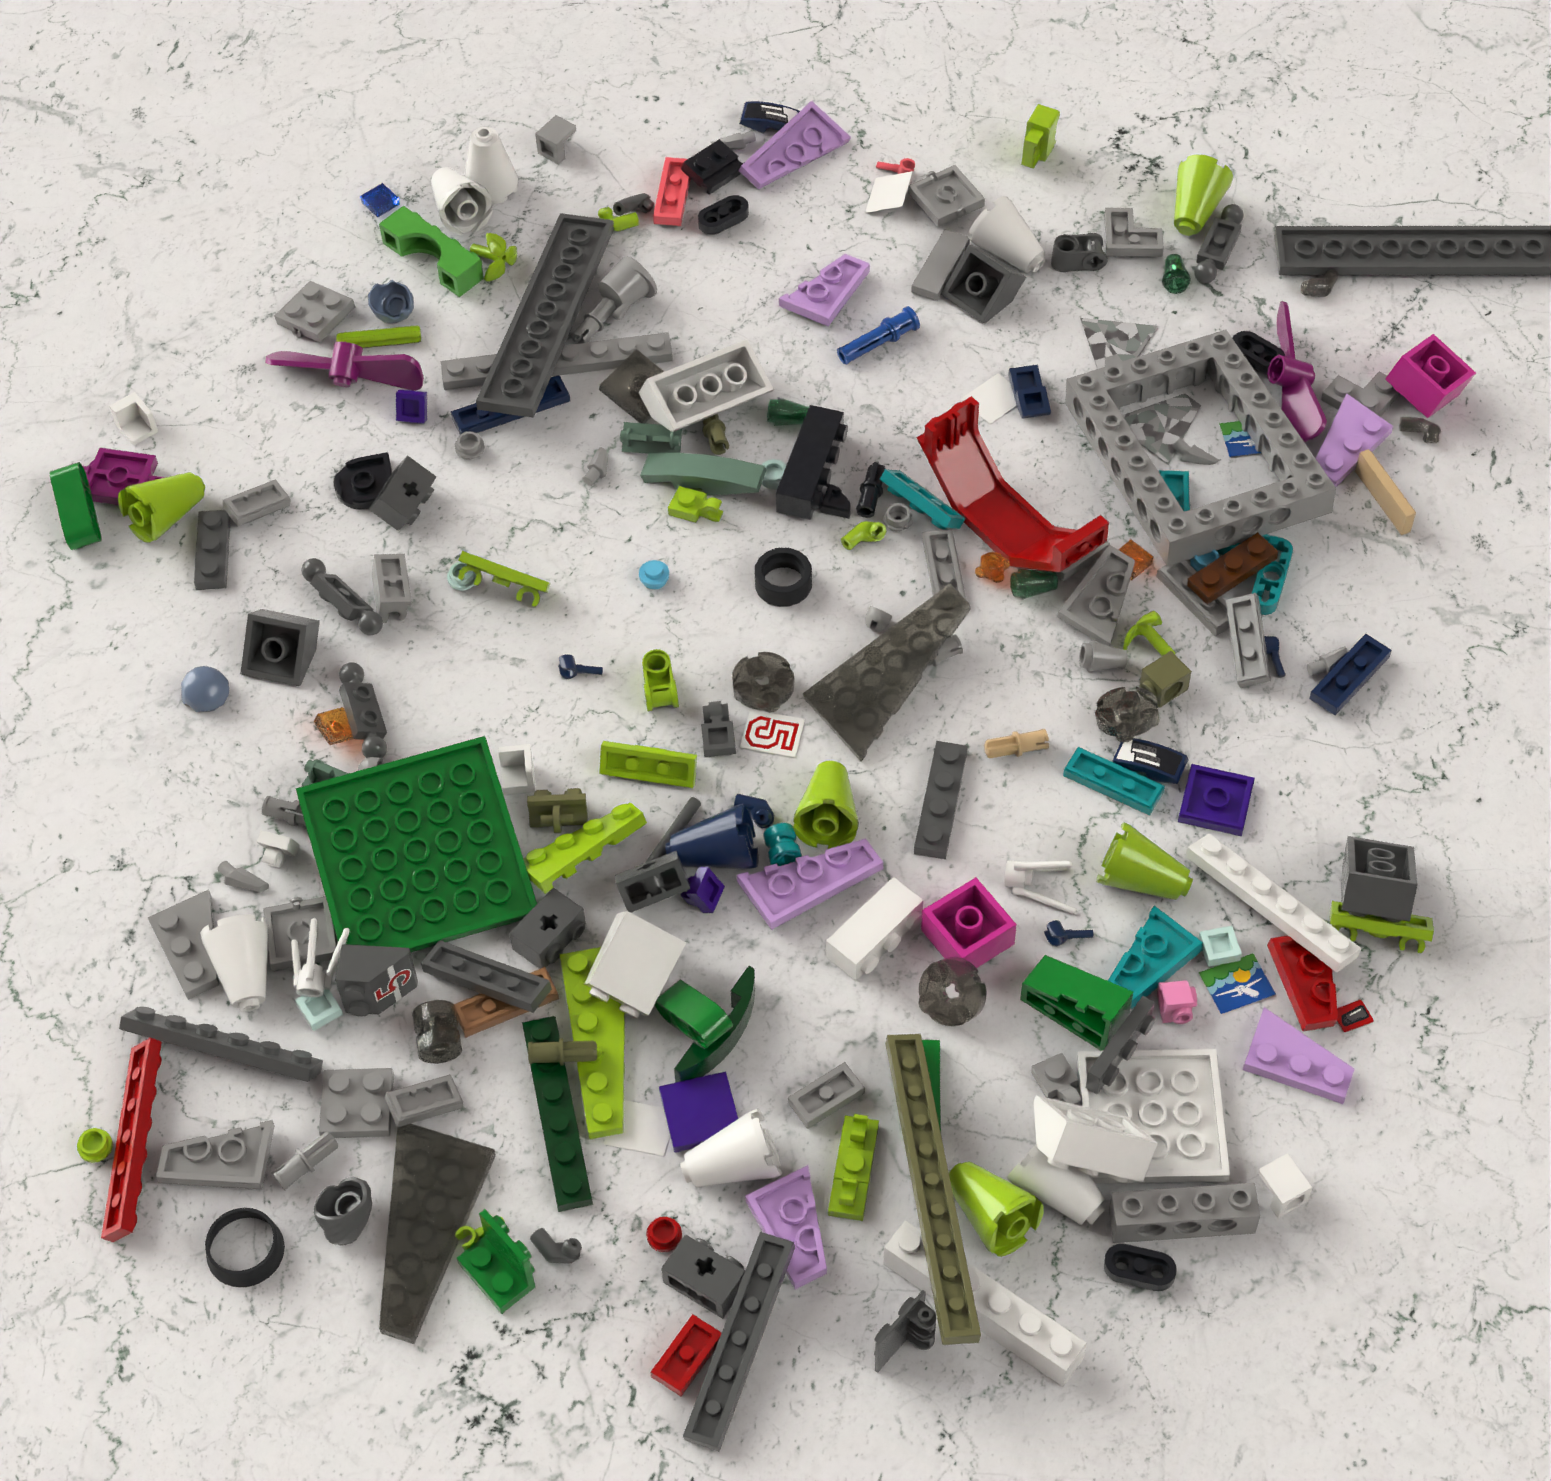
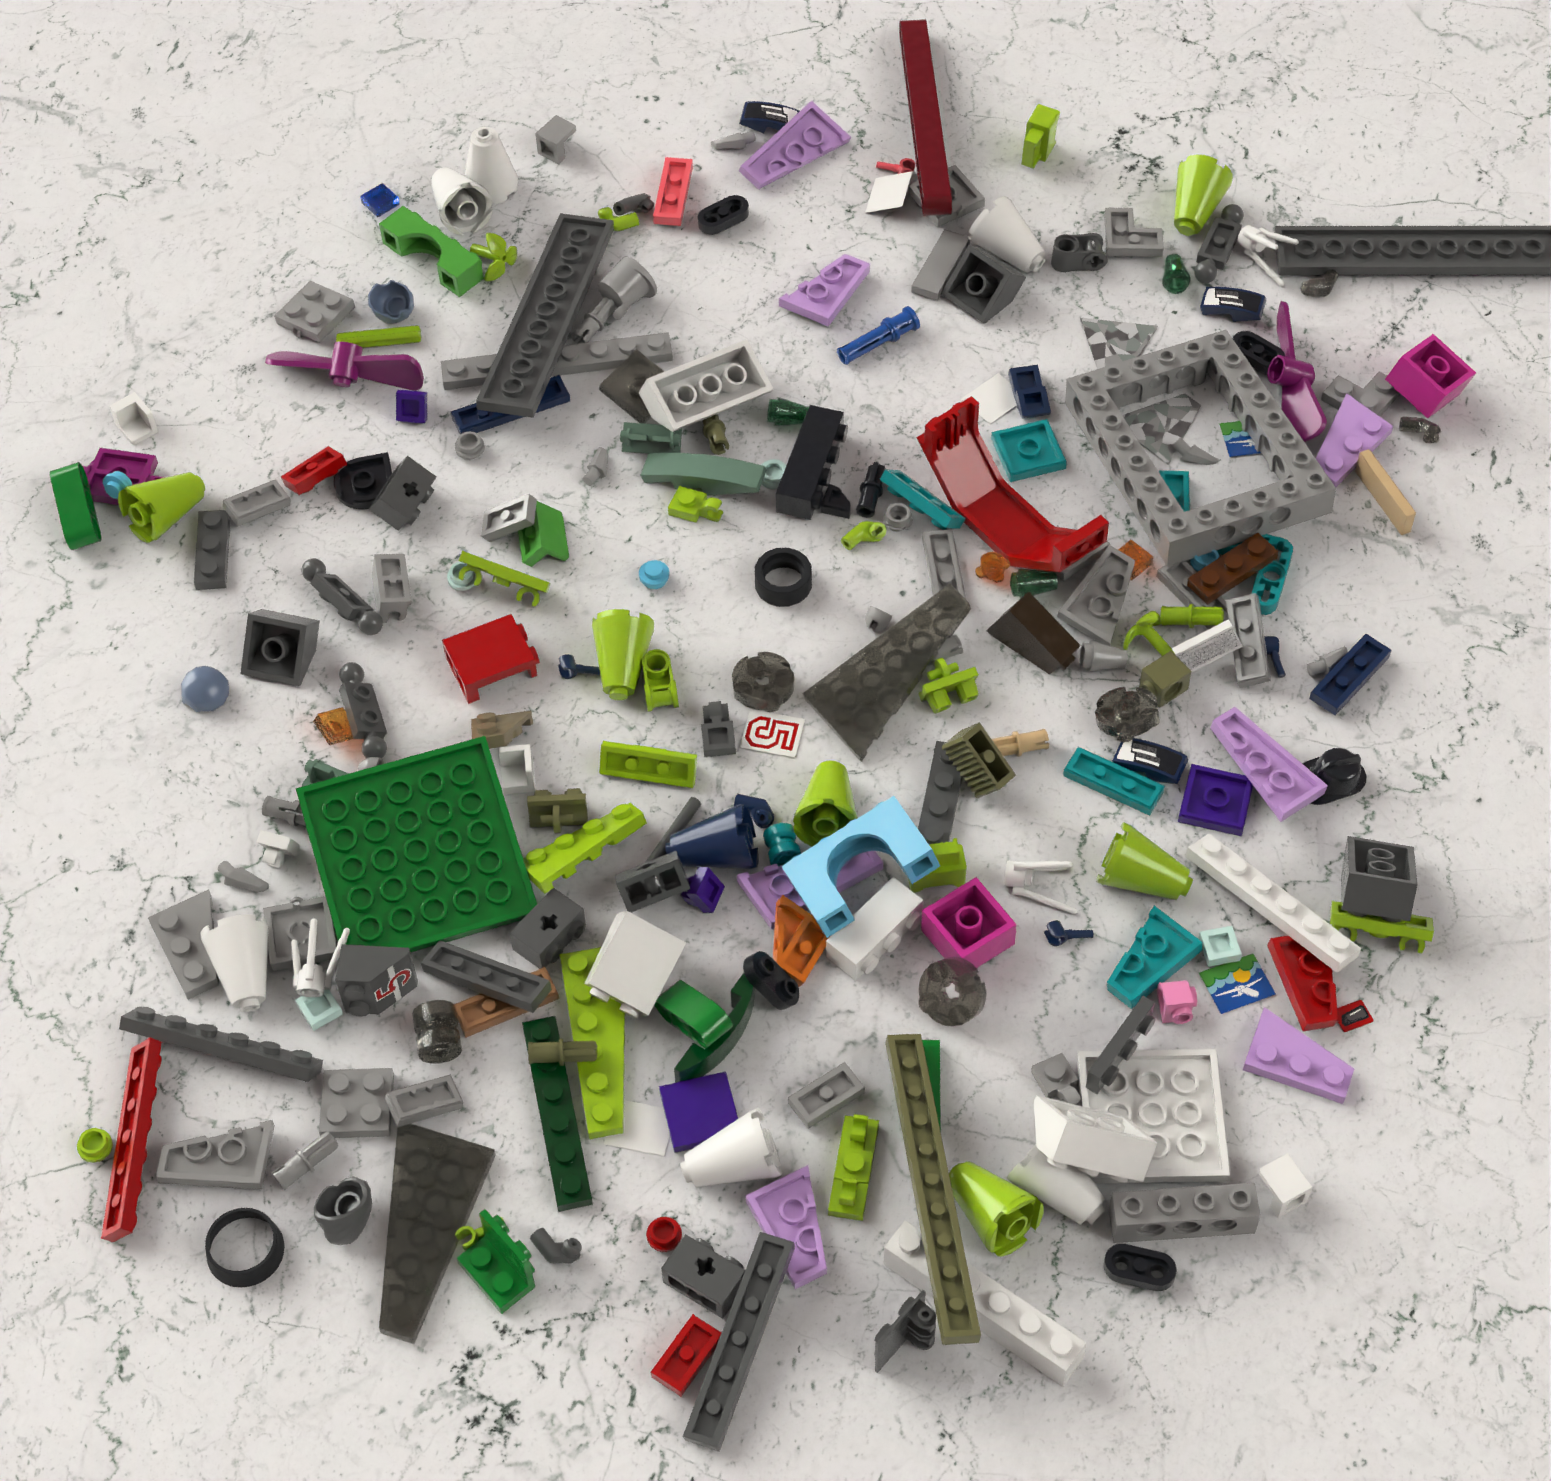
black plate [681,139,743,195] -> none
green wedge [1020,955,1134,1051] -> none
none -> medium azure plate [103,471,132,499]
none -> red plate [281,446,347,495]
none -> red panel [442,614,540,704]
none -> dark tan wing [471,710,533,749]
none -> light grey plate [481,494,537,542]
none -> bright green panel [518,501,569,567]
none -> lime cone [592,609,654,700]
none -> black plate [743,951,799,1010]
none -> orange wing [773,895,832,987]
none -> medium azure arch [781,796,940,938]
none -> dark red beam [899,19,952,216]
none -> lime piece [908,838,967,893]
none -> lime hips [918,658,979,714]
none -> olive brick [942,722,1016,798]
none -> dark brown slope [986,591,1081,675]
none -> teal tile [991,419,1067,482]
none -> lime axle [1160,604,1224,628]
none -> white tile [1172,619,1243,673]
none -> slope [1200,287,1266,322]
none -> lavender wing [1210,707,1328,822]
none -> white plant [1237,225,1299,287]
none -> black piece [1303,748,1367,805]

